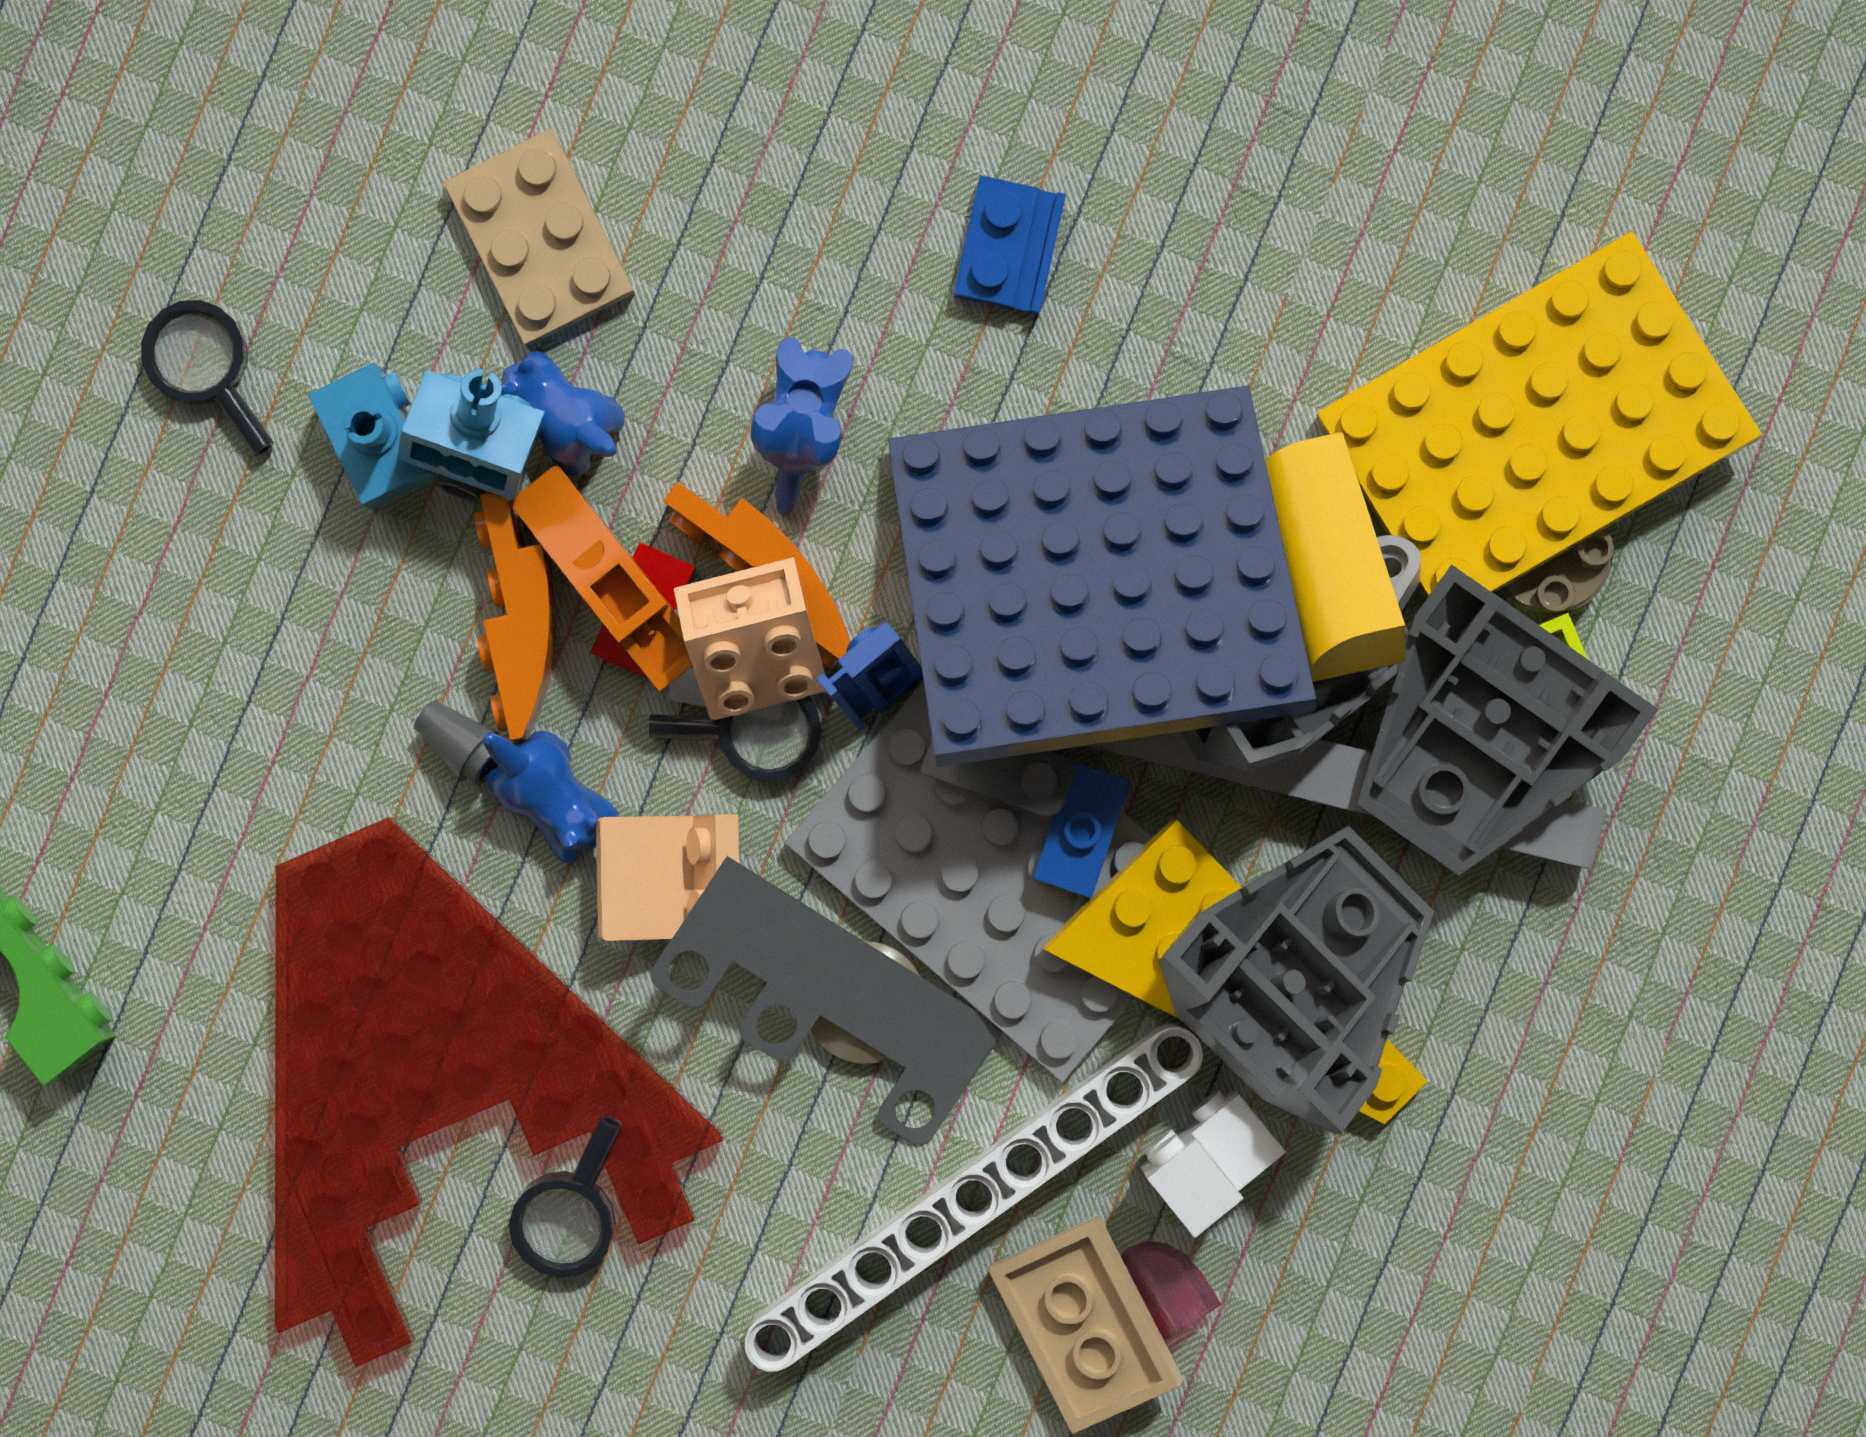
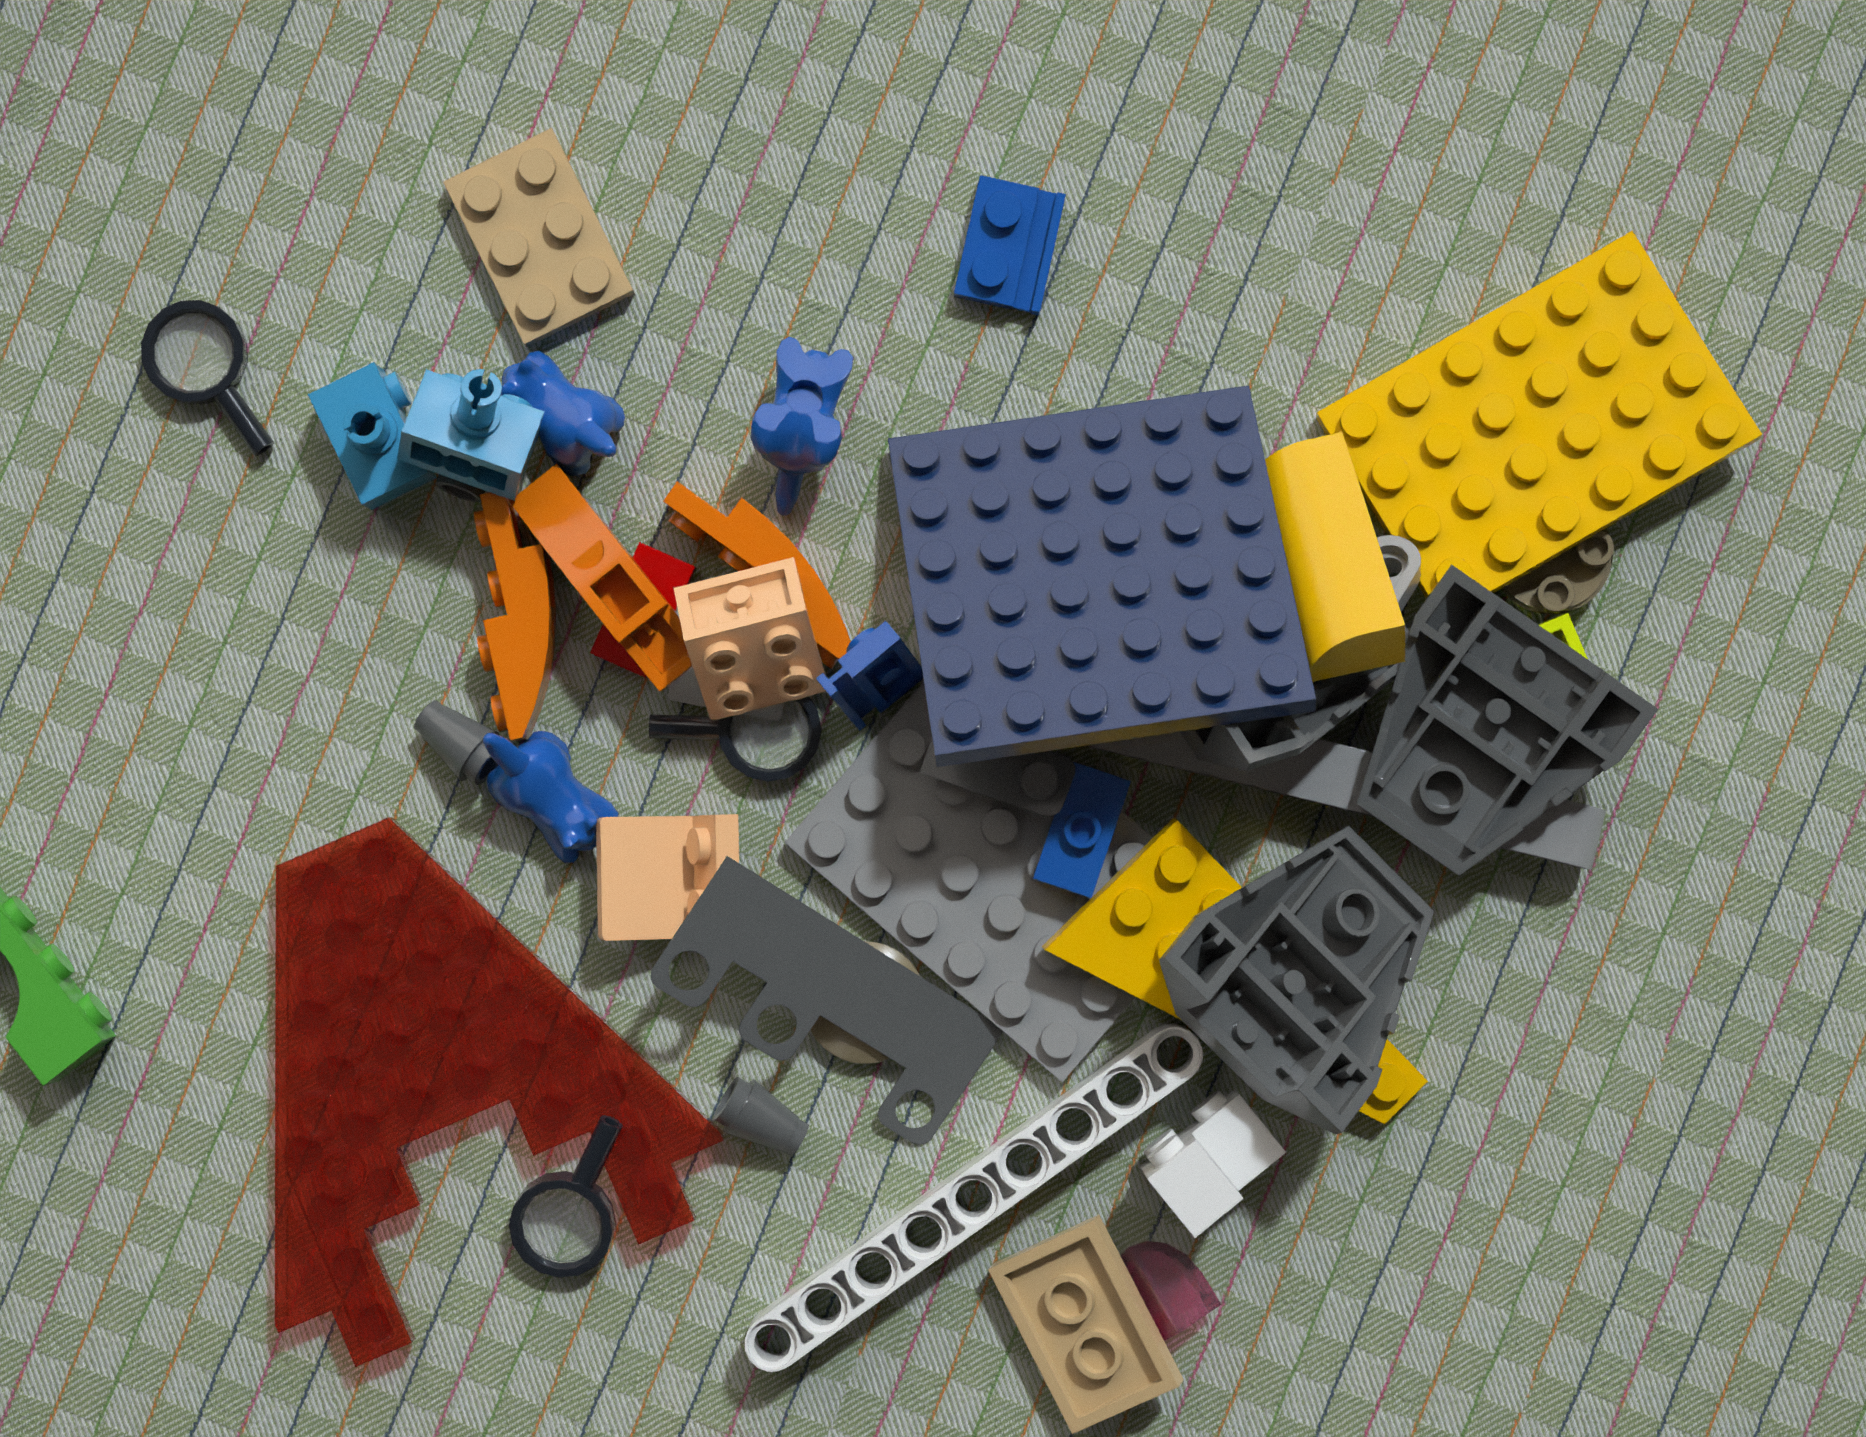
none -> dark grey cone [713,1077,809,1156]

